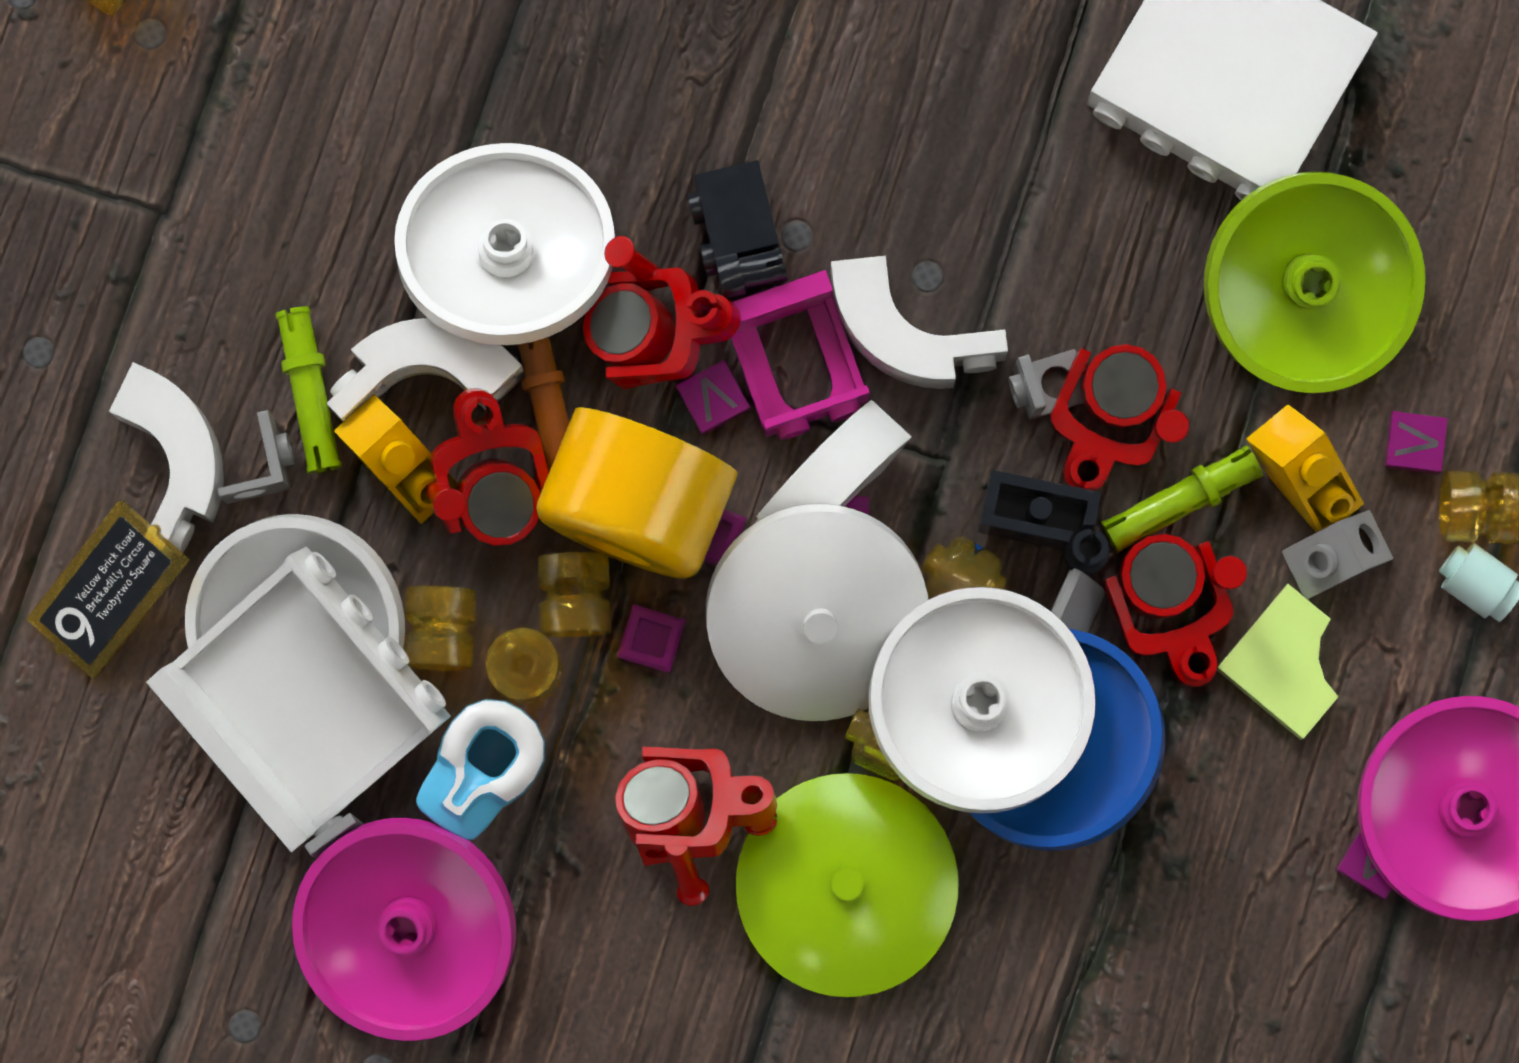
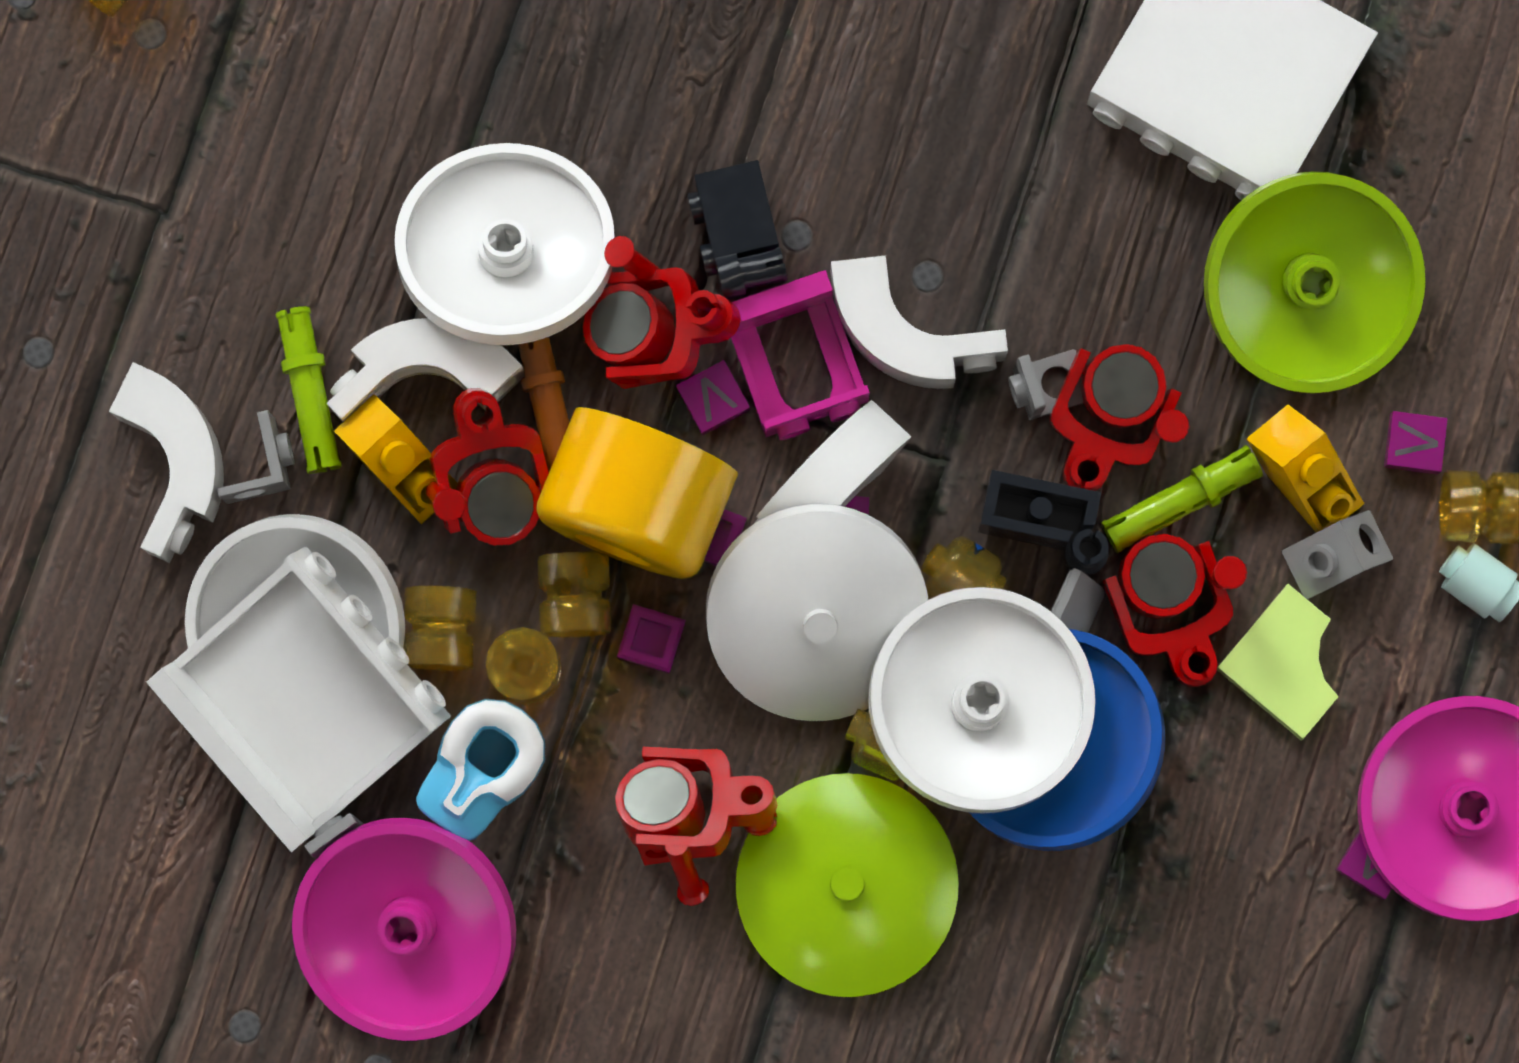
piece [26,500,190,679] -> none

